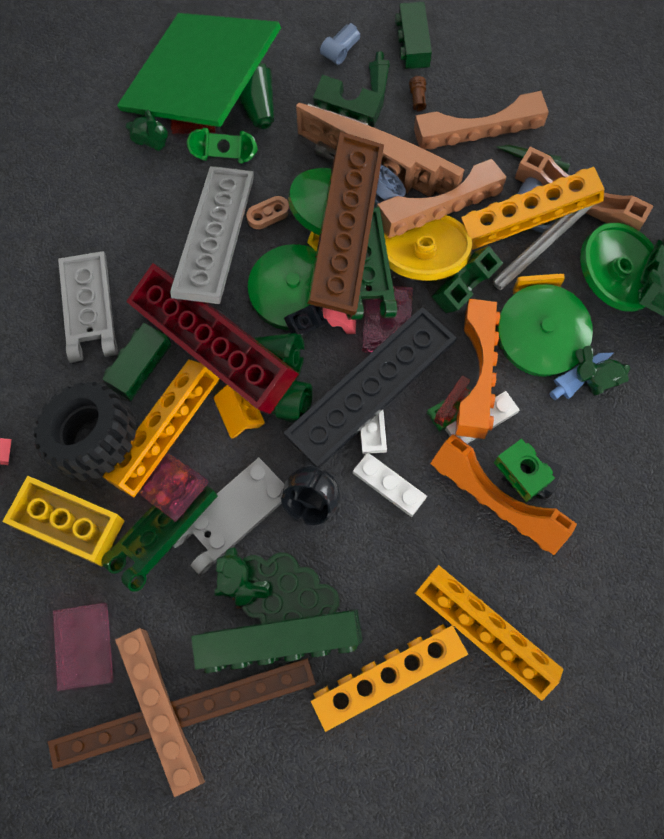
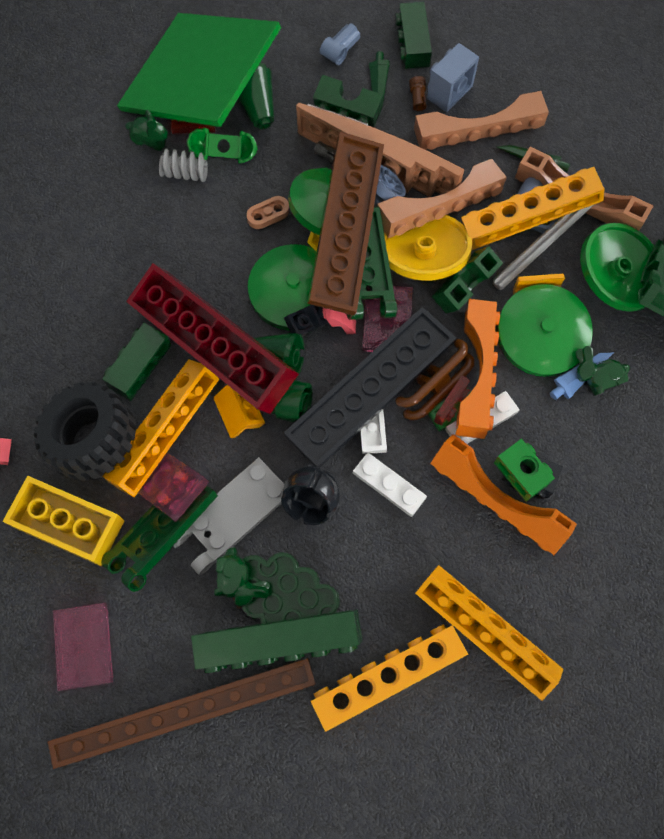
light grey hinge [58,251,118,363] -> none
nougat arch [115,628,205,797] -> none
light grey plate [170,166,254,304] -> none
none -> light grey piece [159,148,208,182]
none -> reddish brown piece [395,339,475,420]
none -> sand blue brick [427,43,479,113]

